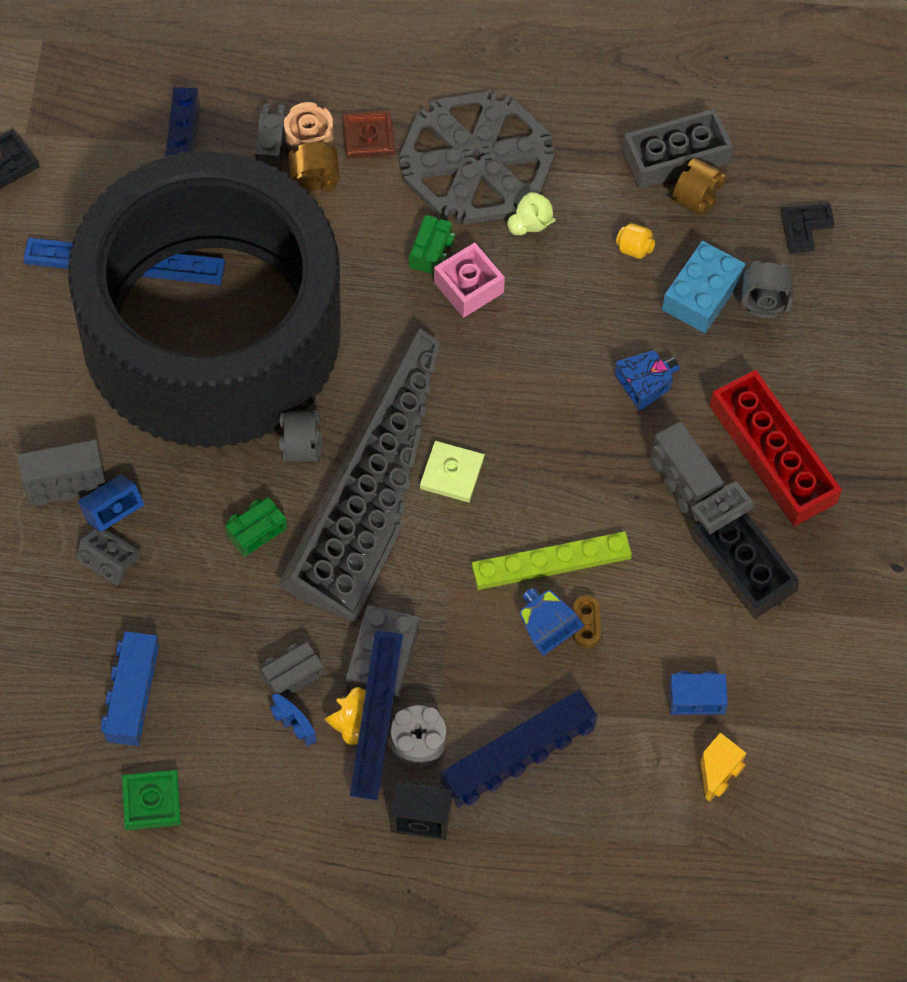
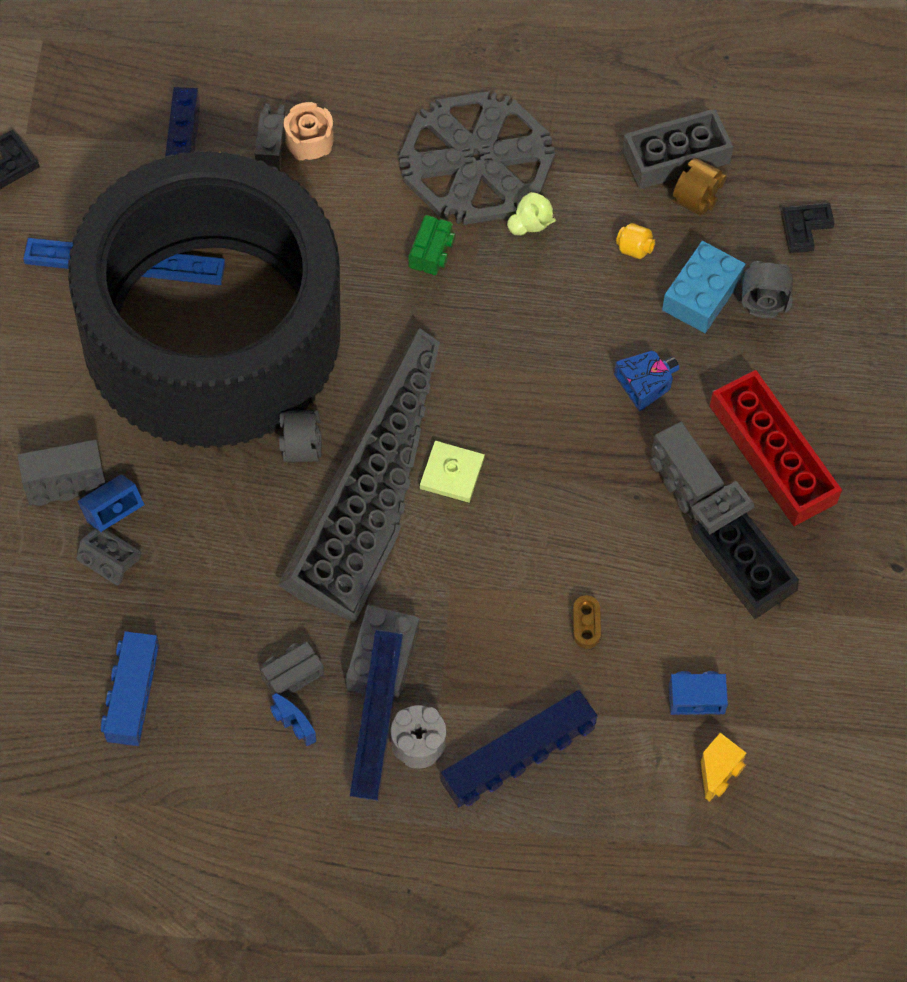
green plate [122,770,181,831] -> none
green brick [225,497,287,557] -> none
pearl gold brick [288,142,340,193] -> none
yellow piece [325,687,369,745] -> none
copper tile [343,110,395,159] -> none
black brick [391,781,452,840] -> none
bright pink brick [434,243,505,318] -> none
lime plate [472,532,632,590] -> none
blue torso [520,588,584,656] -> none

